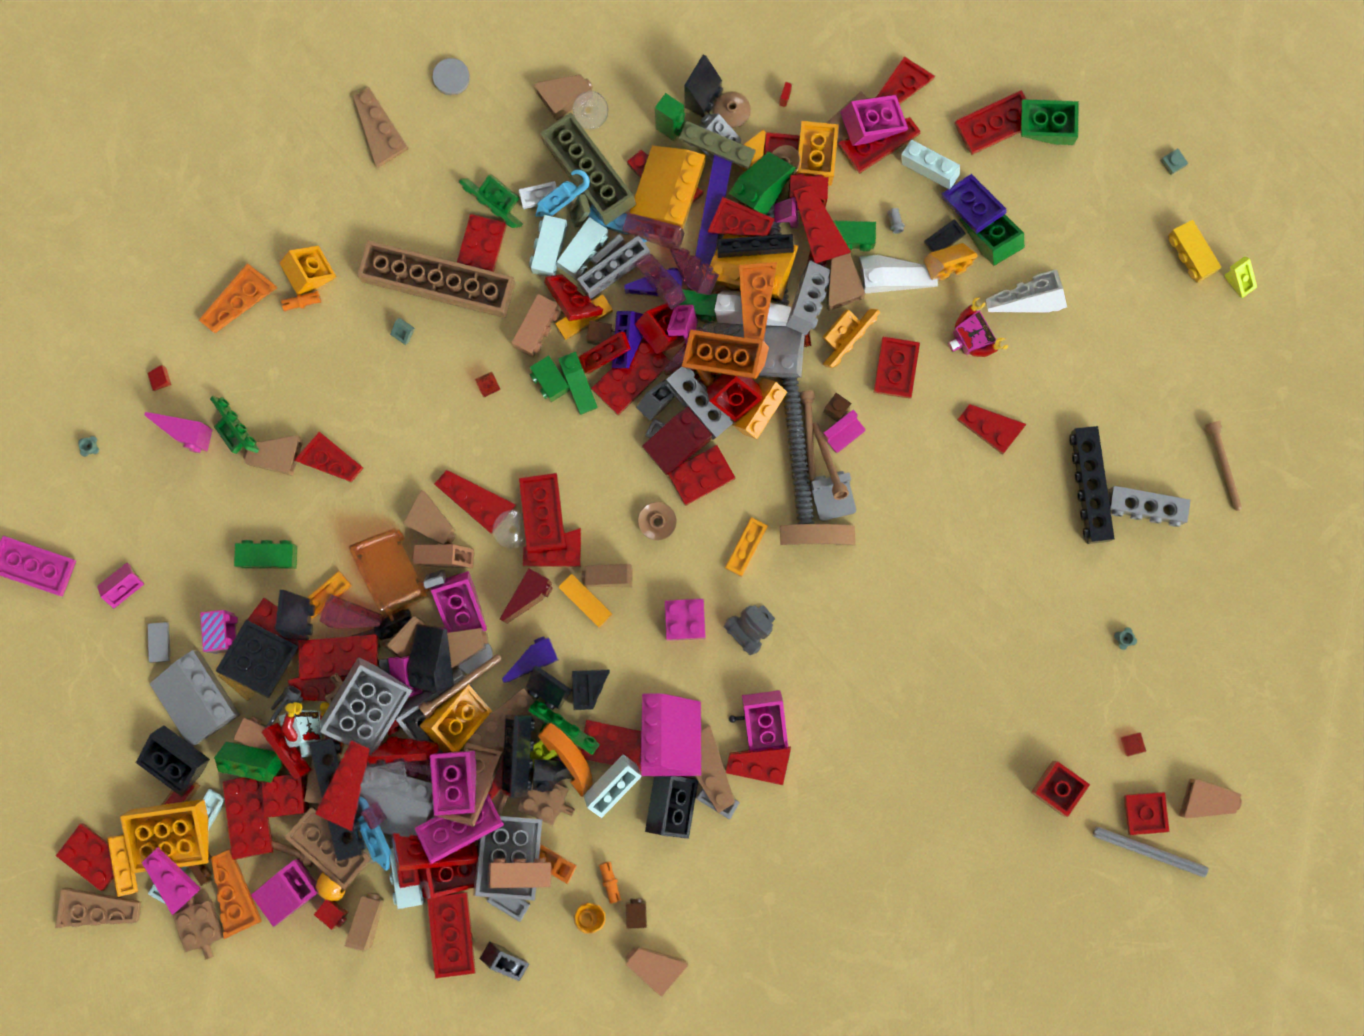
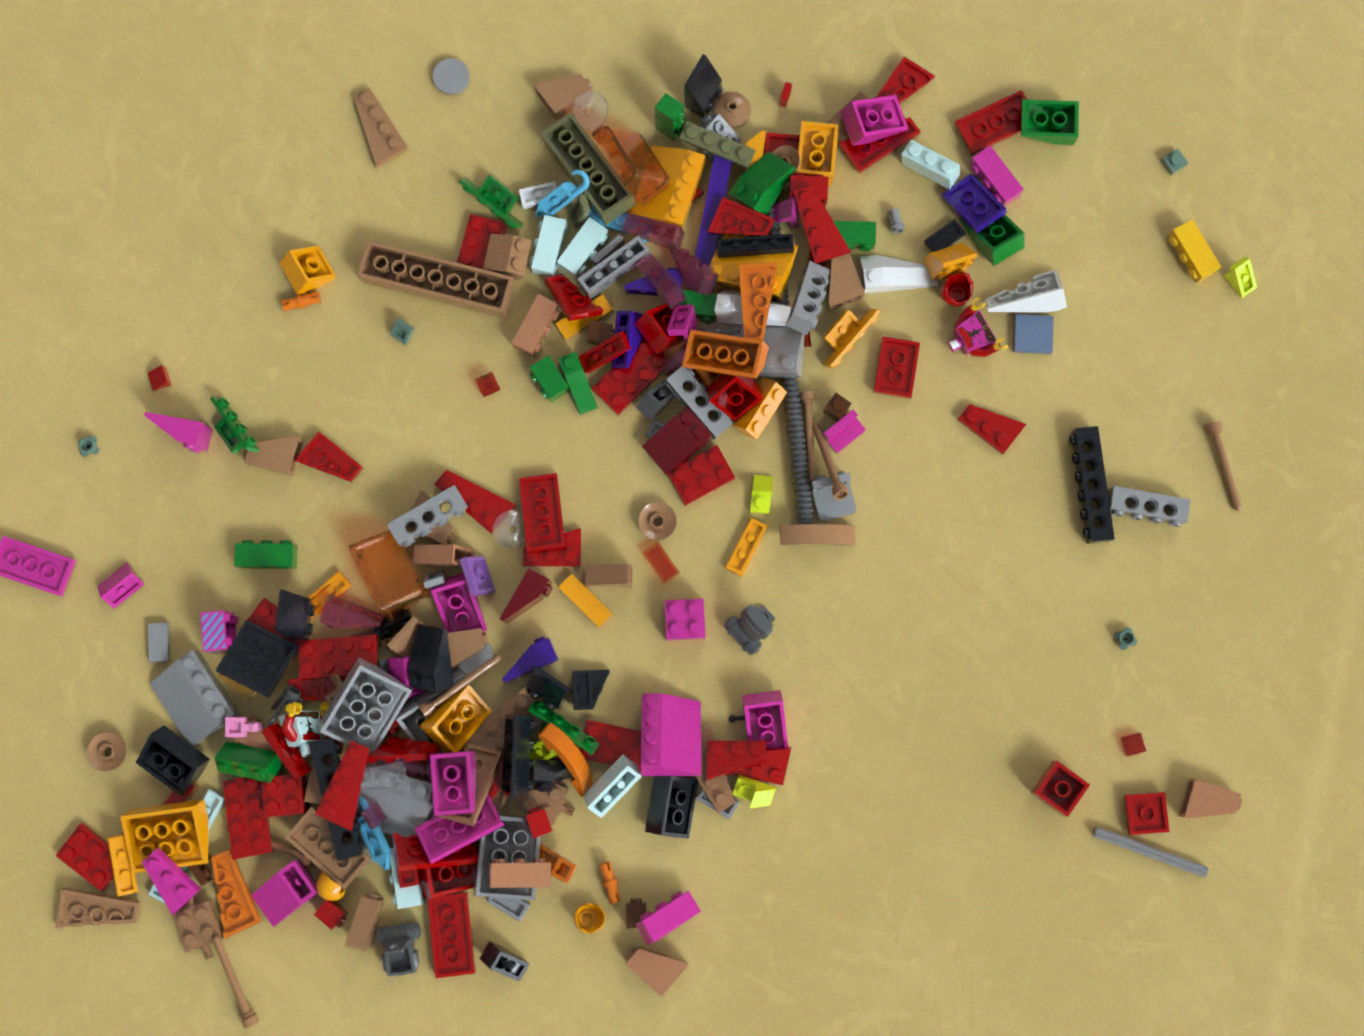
orange wing [199,263,278,333] -> none
none -> medium nougat dish [87,732,127,771]
none -> medium nougat piece [212,935,259,1028]
none -> bright pink plate [225,716,262,737]
none -> dark grey piece [375,922,421,976]
none -> light grey brick [387,485,468,547]
none -> medium lavender tile [460,556,496,596]
none -> medium nougat slope [482,234,532,281]
none -> red brick [524,807,552,839]
none -> clear orange windscreen [591,126,670,206]
none -> dark pink brick [635,890,701,945]
none -> clear orange tile [642,542,680,584]
none -> red wing [707,740,767,781]
none -> neon yellow slope [732,775,776,808]
none -> neon yellow slope [750,475,773,515]
none -> red hair [940,271,974,307]
none -> dark pink brick [969,145,1024,206]
none -> sand blue tile [1013,314,1054,354]

